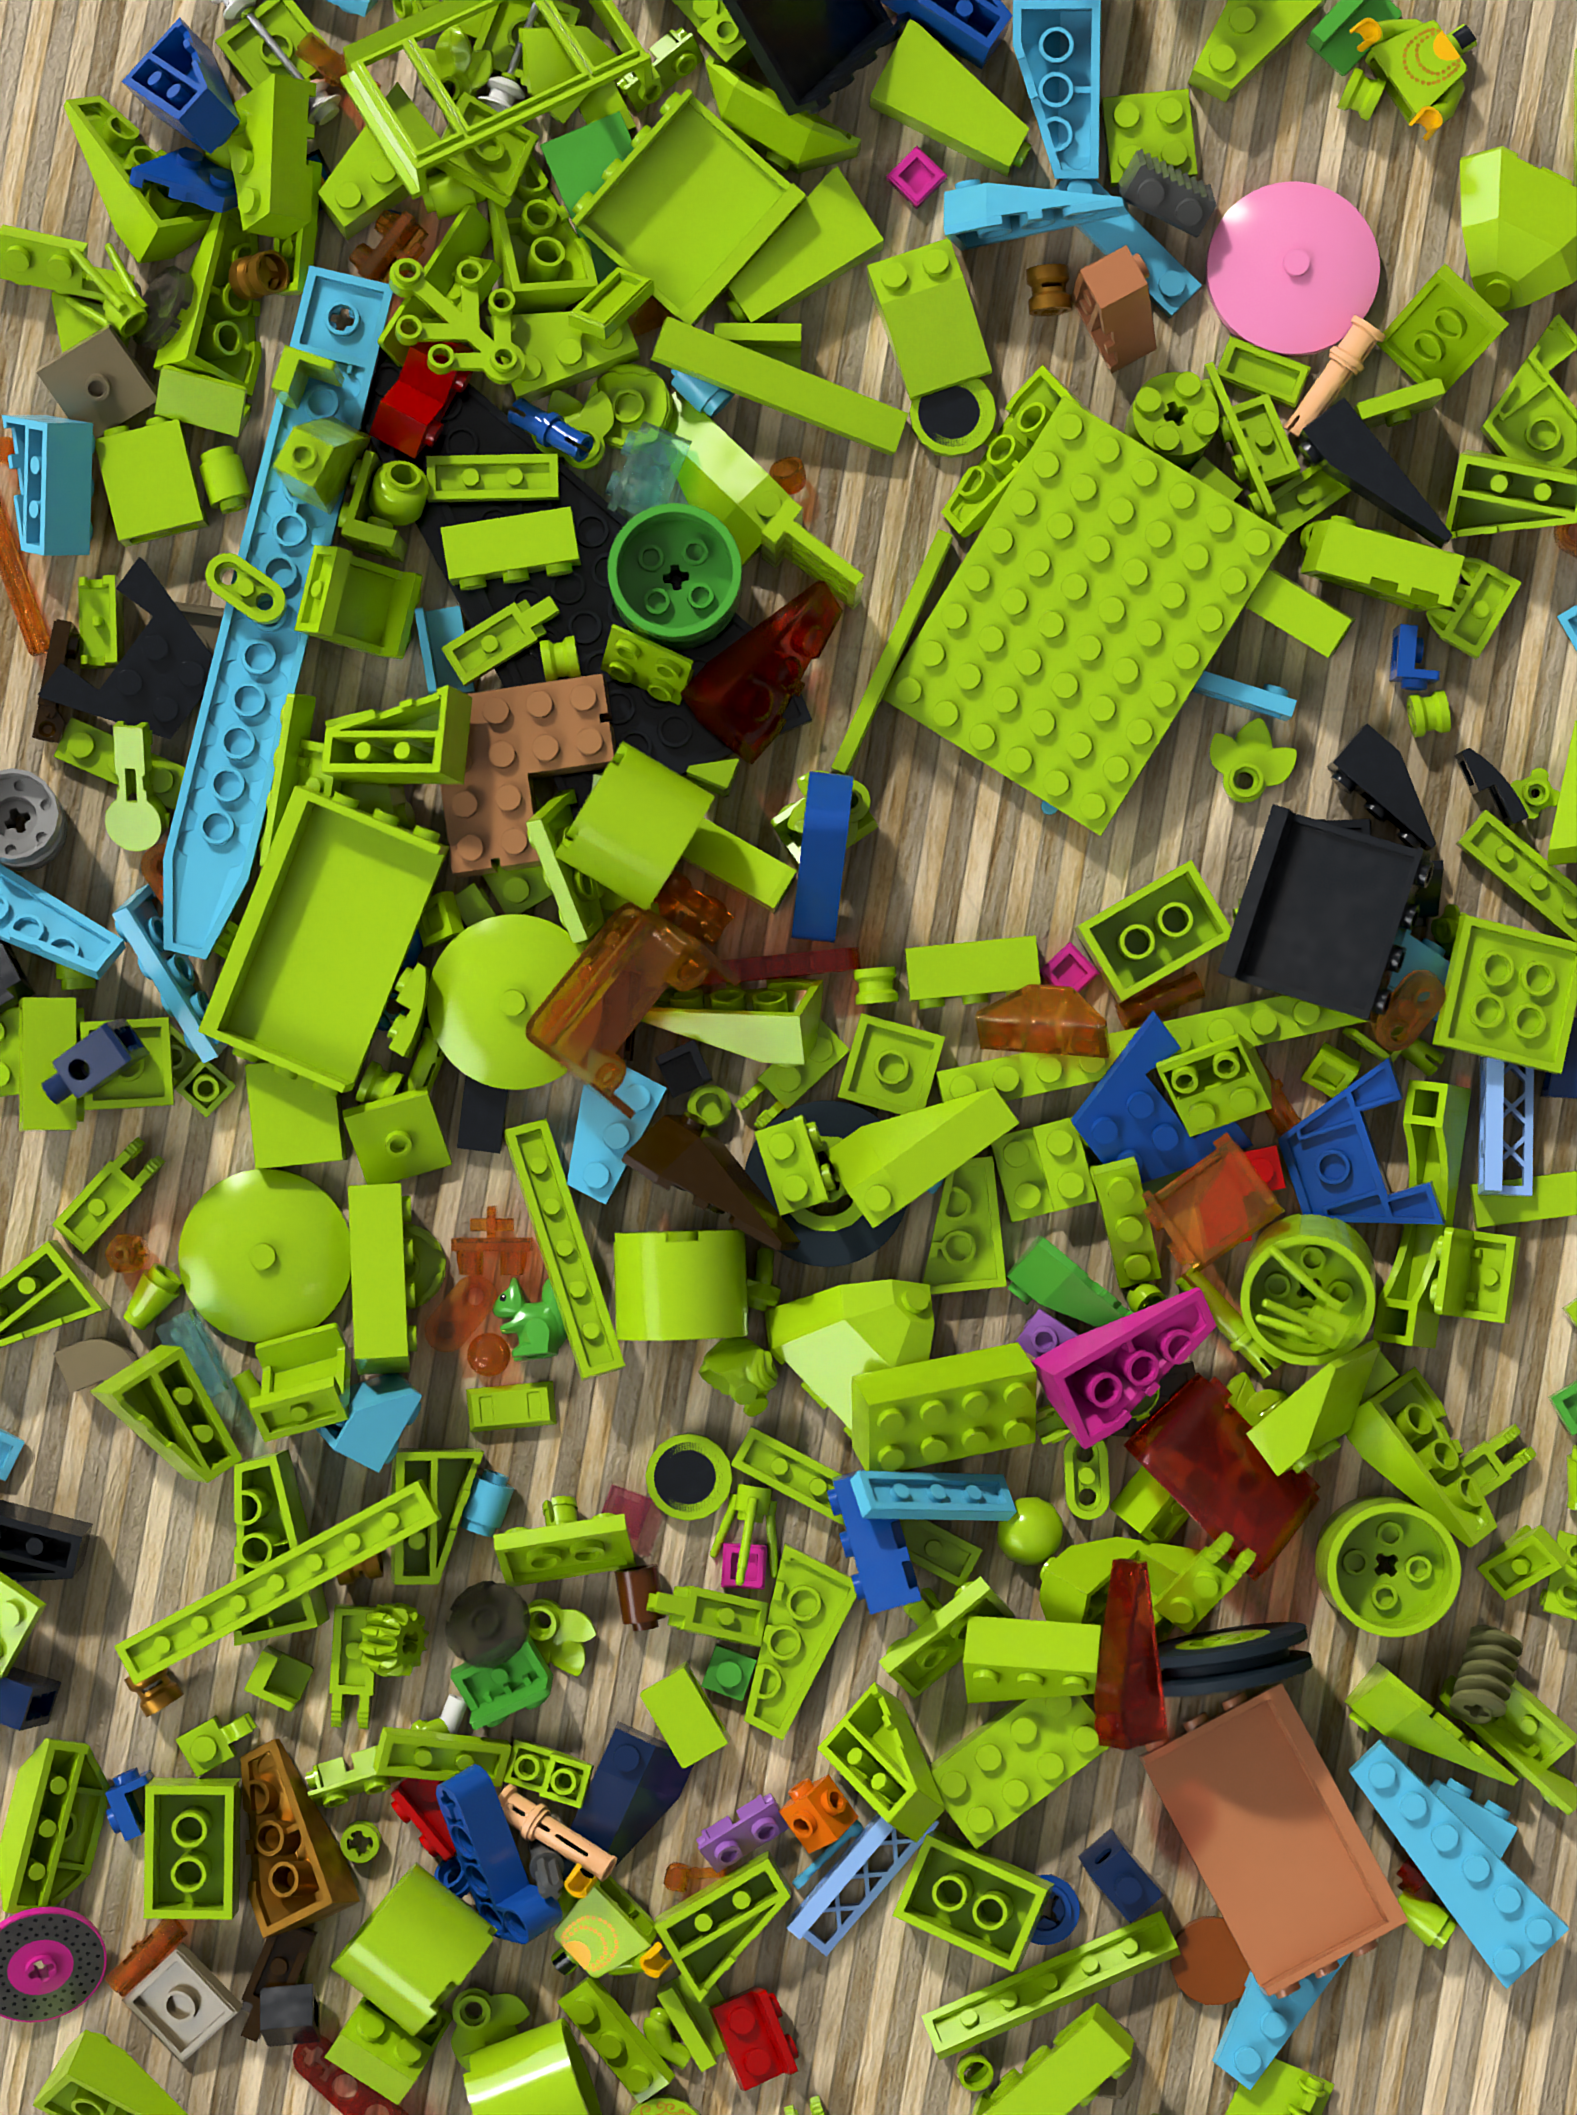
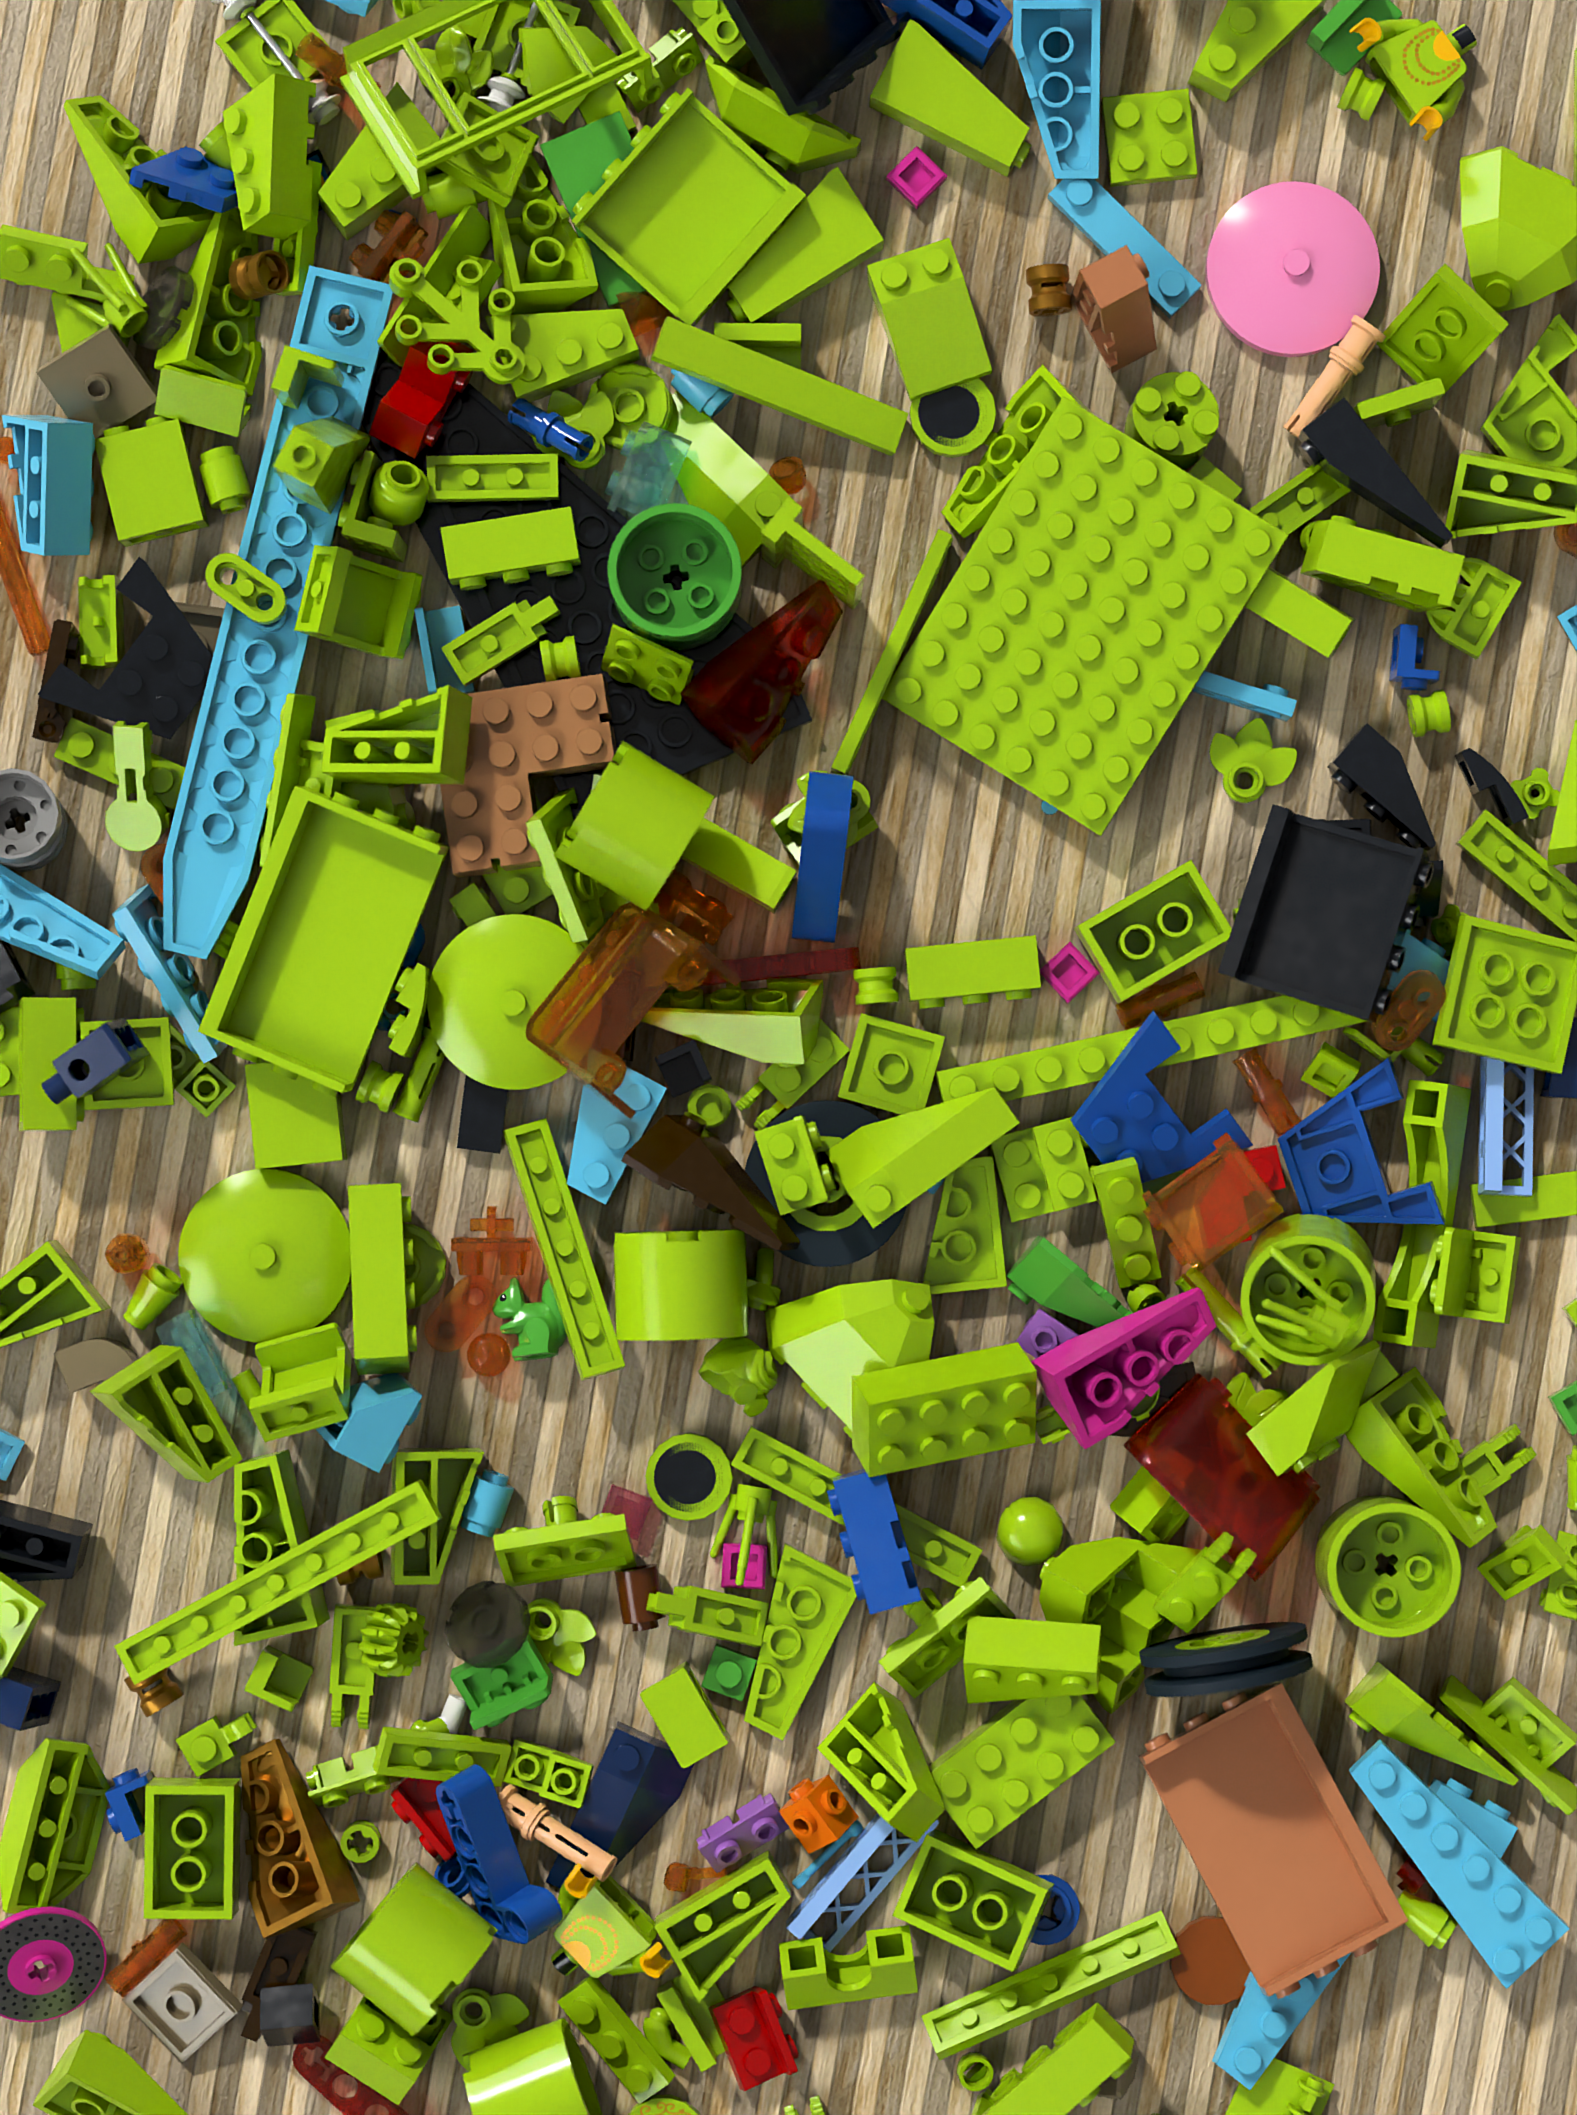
lime hinge [52,1137,166,1254] -> none
blue wedge [121,17,240,154] -> none
lime plate [342,1086,452,1185] -> none
lime plate [418,891,464,947] -> none
lime tile [466,1381,557,1432] -> none
dark grey axle [528,1839,564,1900] -> none
lime tile [568,267,654,340] -> none
lime slope [686,759,740,797] -> none
medium azure plate [850,1471,1017,1521] -> none
medium azure wedge [944,179,1130,251] -> none
clear orange slope [975,984,1111,1058] -> none
lime plate [1063,1435,1110,1520] -> none
dark blue torso [1078,1828,1165,1924] -> none
clear red wedge [1094,1558,1169,1750] -> none
dark grey brick [1118,149,1217,238] -> none
lime slope [1156,1033,1272,1137] -> none
lime bracket [1201,361,1301,527] -> none
lime tile [1217,336,1311,410] -> none
olive piece [1449,1625,1523,1724] -> none
none -> lime arch [779,1925,918,2010]

